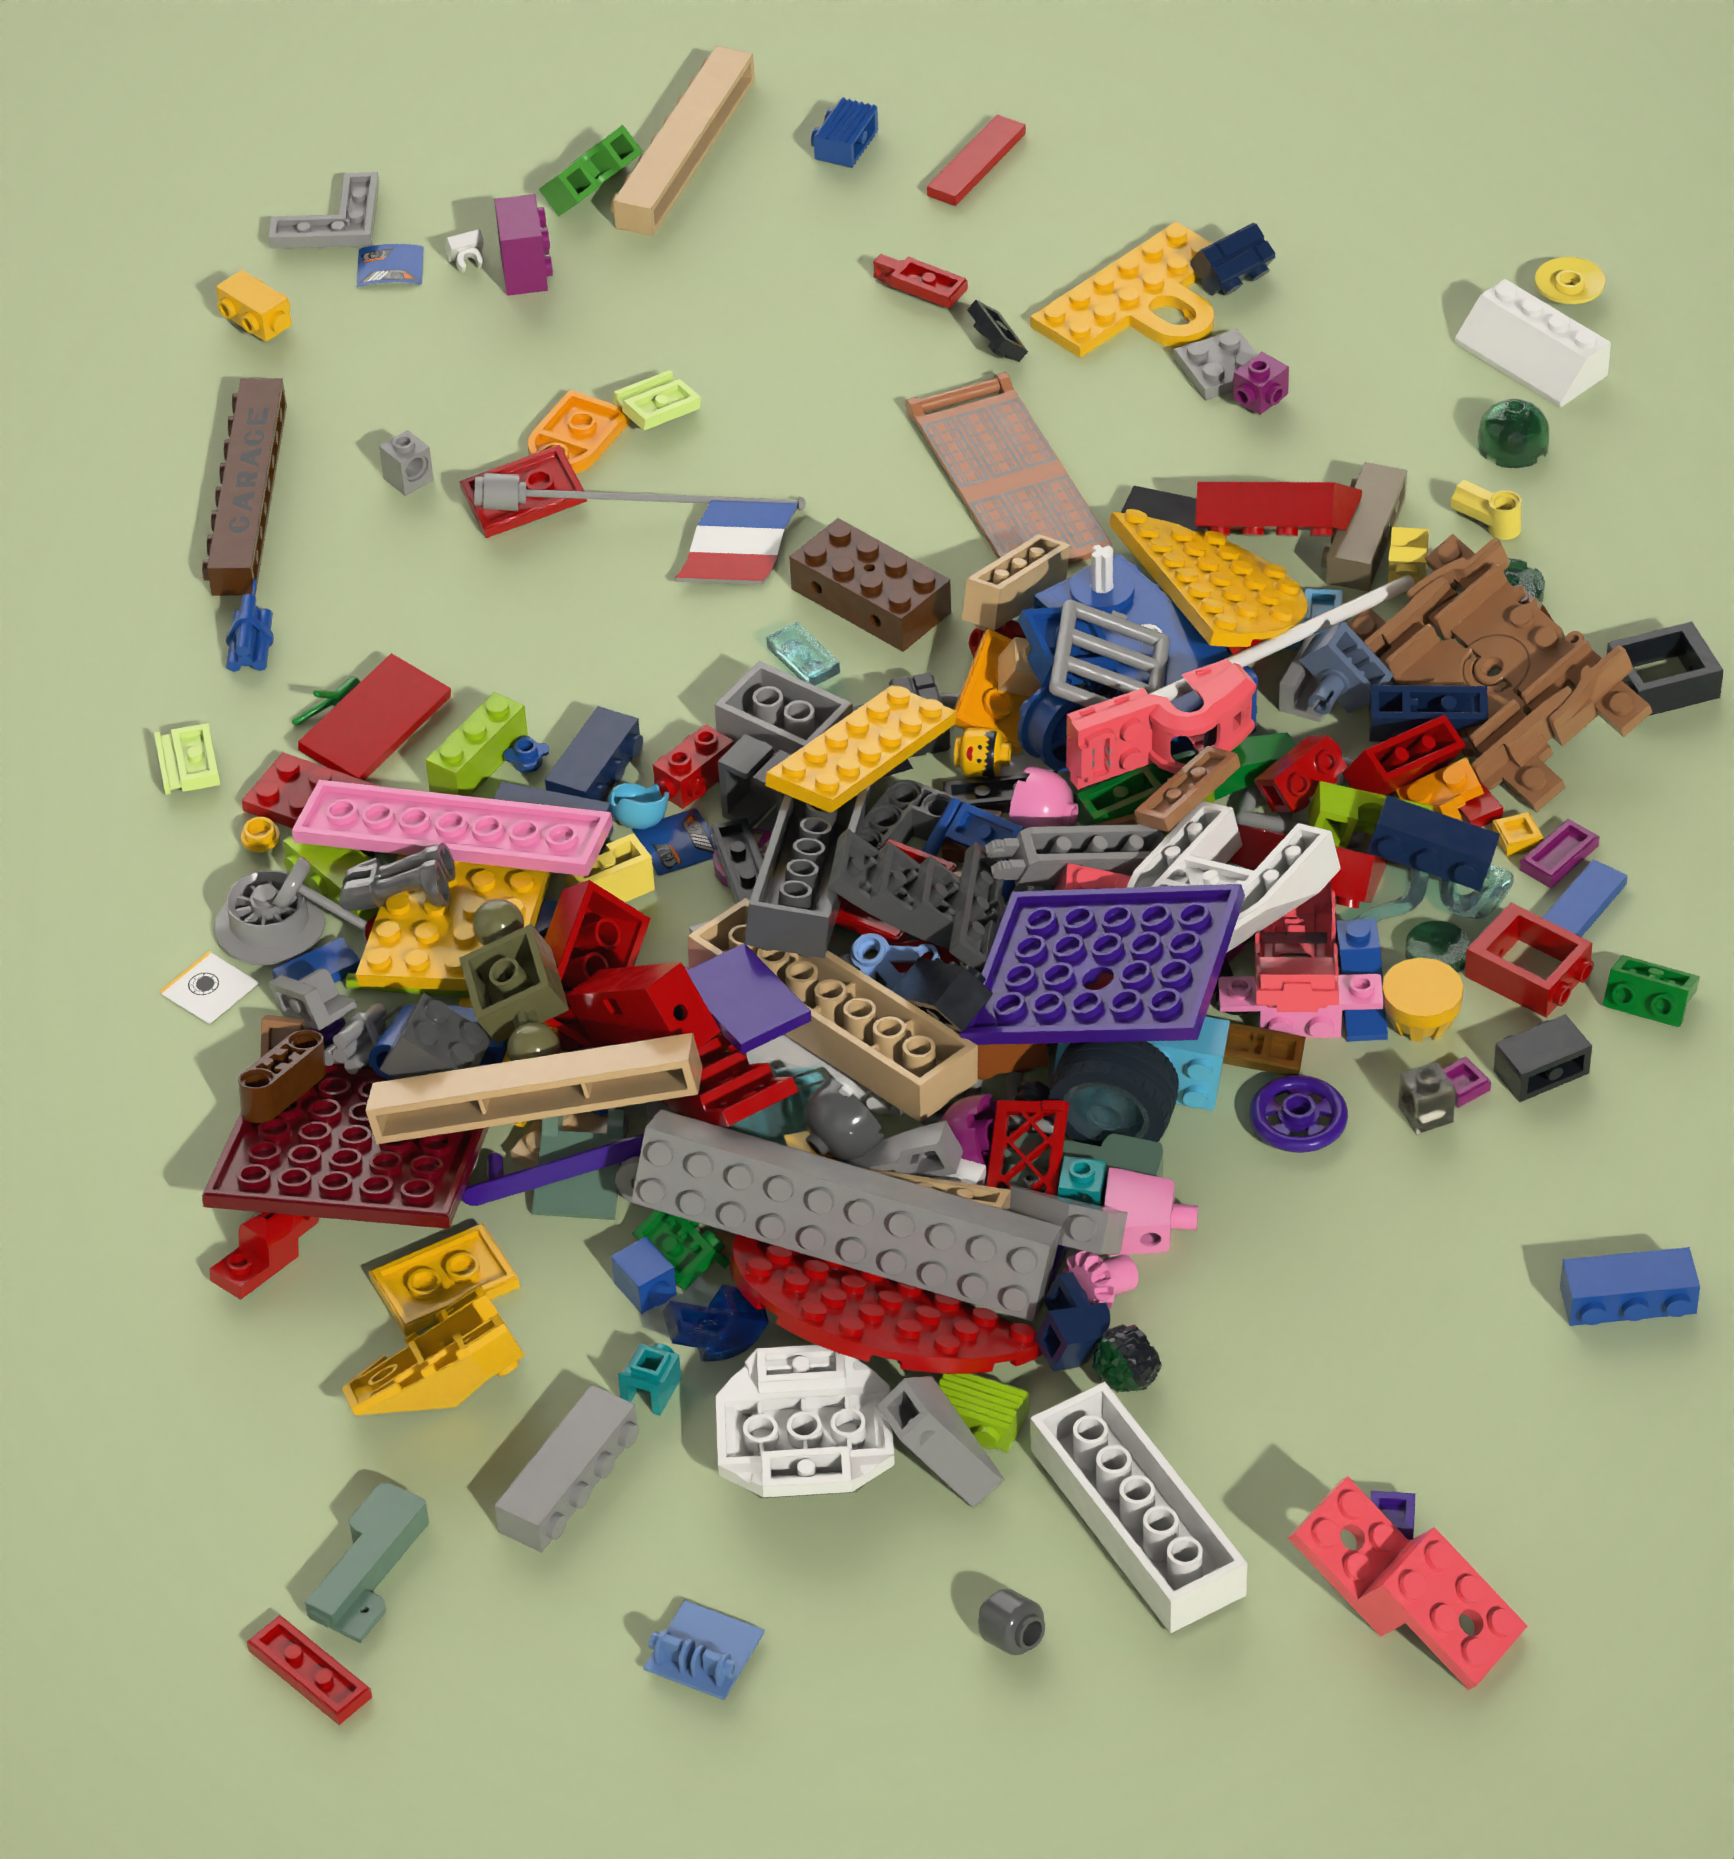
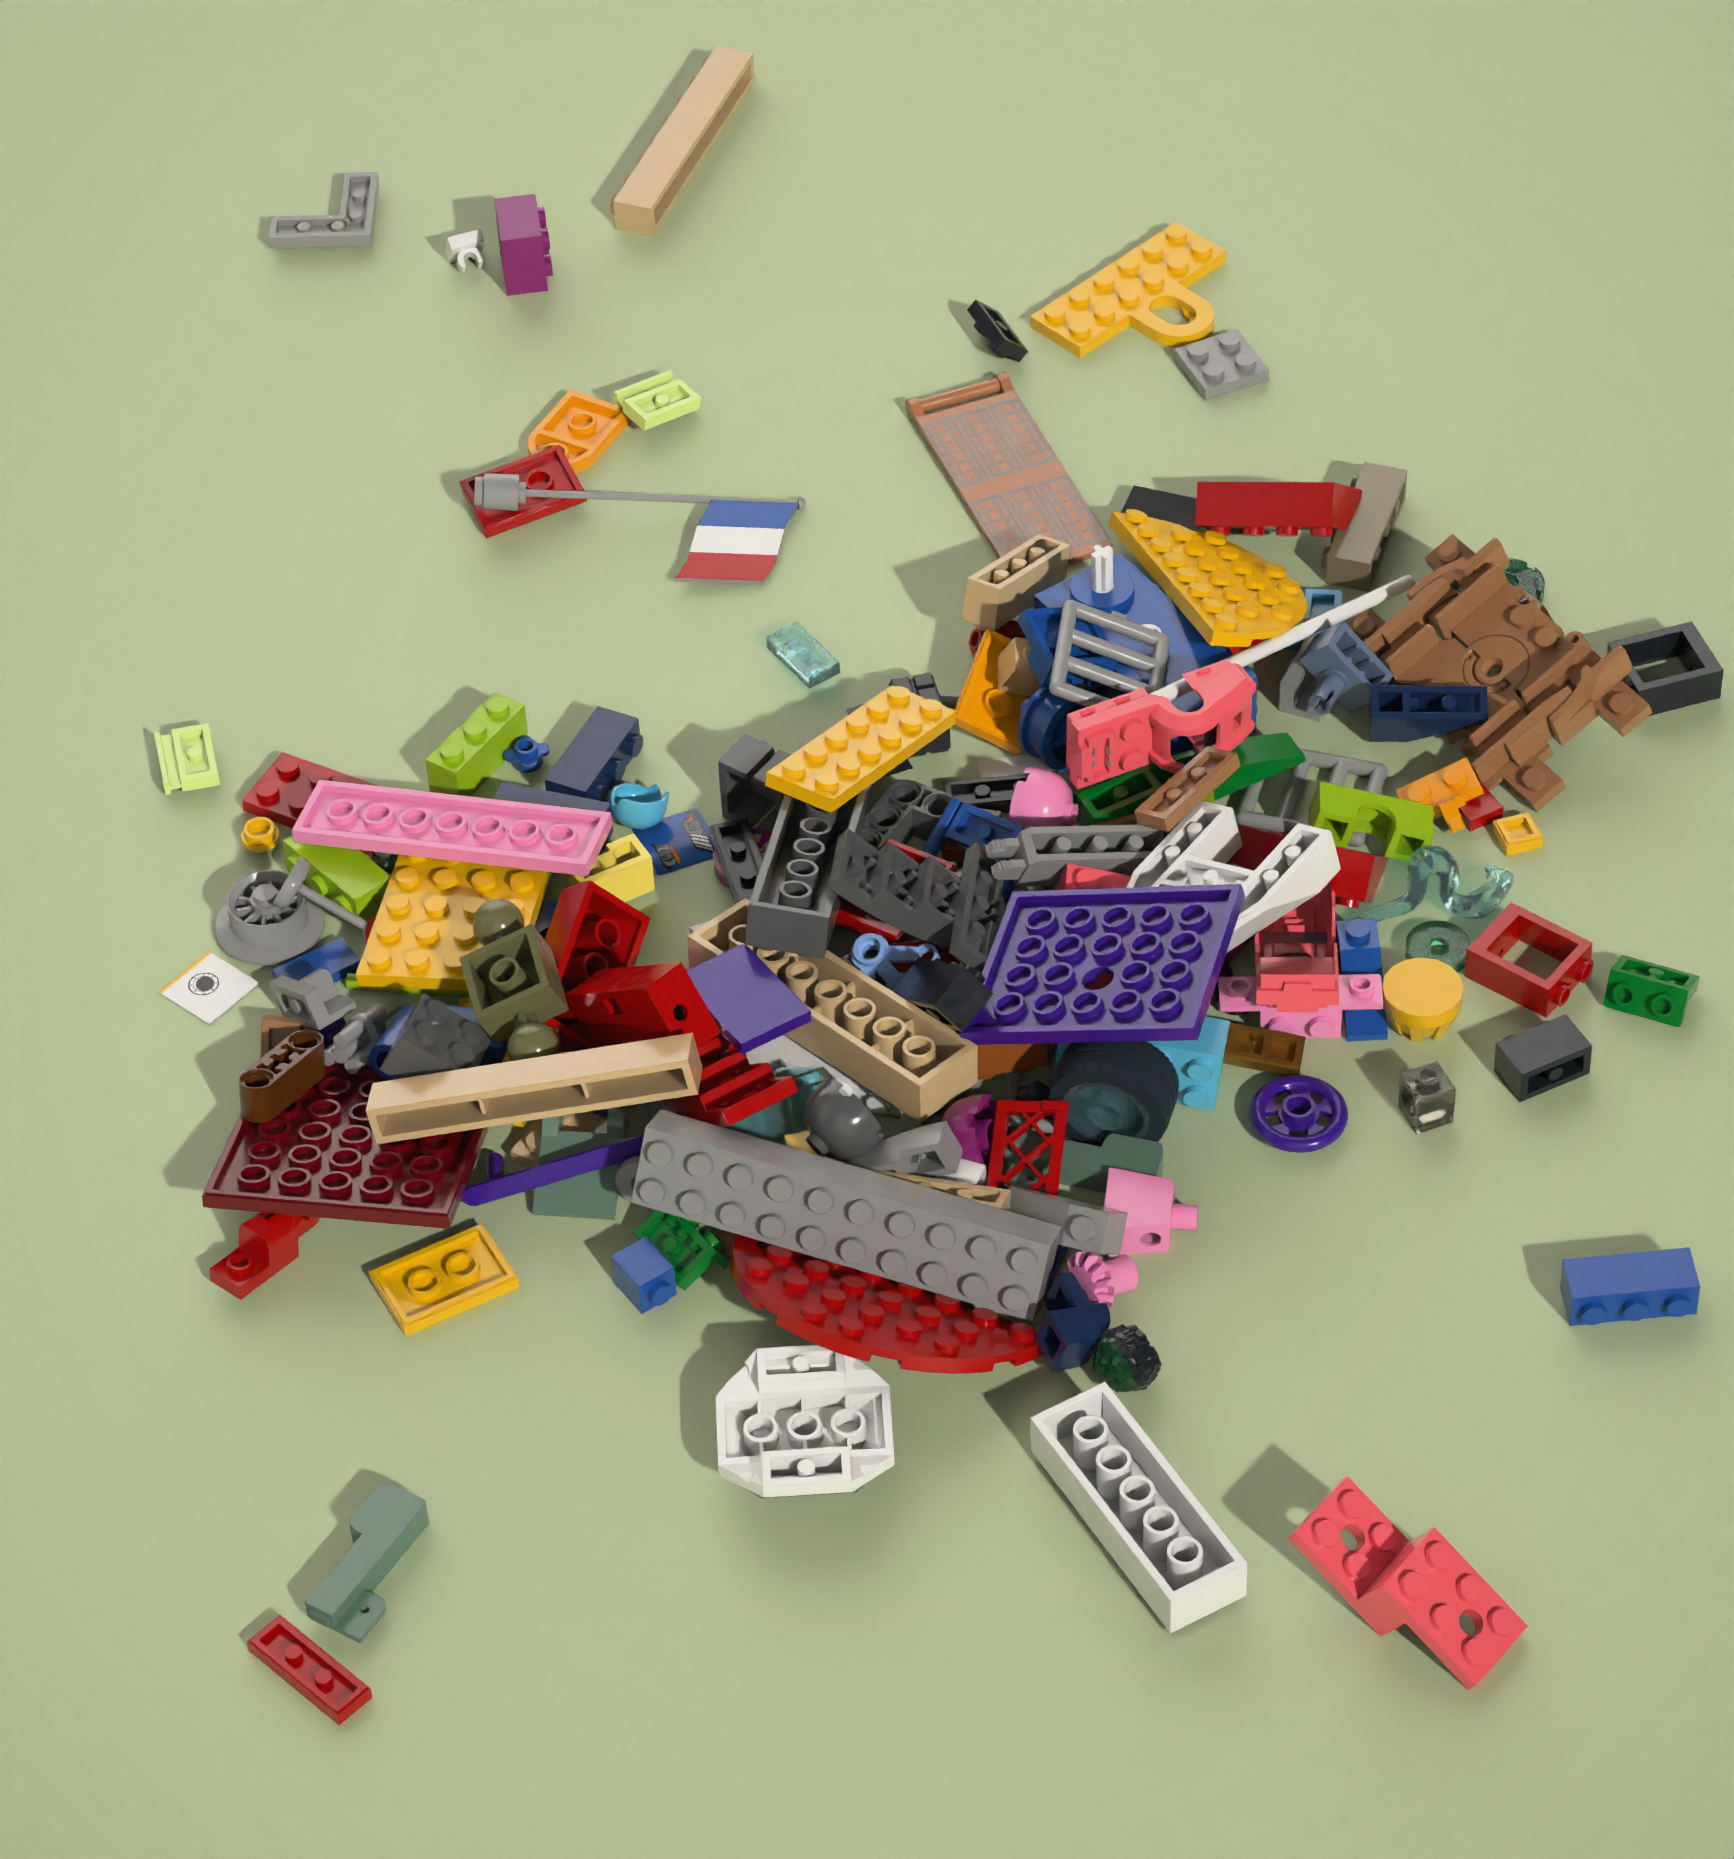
reddish brown brick [202,378,287,596] -> none
yellow brick [216,270,292,342] -> none
blue piece [226,579,274,672] -> none
green plant [292,676,360,725] -> none
red tile [298,653,451,781] -> none
flat silver piece [339,843,456,911] -> none
yellow wedge [341,1285,525,1415] -> none
sticker [357,244,424,287] -> none
light grey brick [379,430,434,496] -> none
light grey brick [494,1384,639,1553] -> none
bright green arch [539,125,643,216] -> none
teal window [618,1343,682,1416] -> none
medium blue hinge [644,1600,765,1700] -> none
red brick [653,724,734,809] -> none
clear blue brick [663,1284,769,1362] -> none
light grey brick [715,661,853,755] -> none
reddish brown piece [789,518,951,652] -> none
blue brick [811,97,878,168] -> none
red hinge [873,254,968,309] -> none
light grey slope [876,1376,1005,1507] -> none
tile [927,115,1026,206] -> none
lime brick [938,1373,1029,1453] -> none
yellow head [954,727,1011,778] -> none
dark grey head [978,1589,1045,1655] -> none
teal brick [1058,1156,1106,1207] -> none
dark blue brick [1190,222,1276,296] -> none
magenta brick [1233,352,1289,415] -> none
red brick [1254,735,1347,814] -> none
red brick [1342,715,1466,795] -> none
dark blue brick [1367,795,1500,891] -> none
dark purple plate [1371,1491,1416,1540] -> none
light yellow brick [1388,527,1429,585] -> none
magenta tile [1433,1056,1491,1108] -> none
light yellow piece [1451,480,1522,540] -> none
white slope [1455,279,1611,408] -> none
clear green cylinder [1477,399,1550,469] -> none
magenta tile [1519,819,1600,888] -> none
light yellow dish [1535,257,1605,304] -> none
tile [1542,859,1628,937] -> none

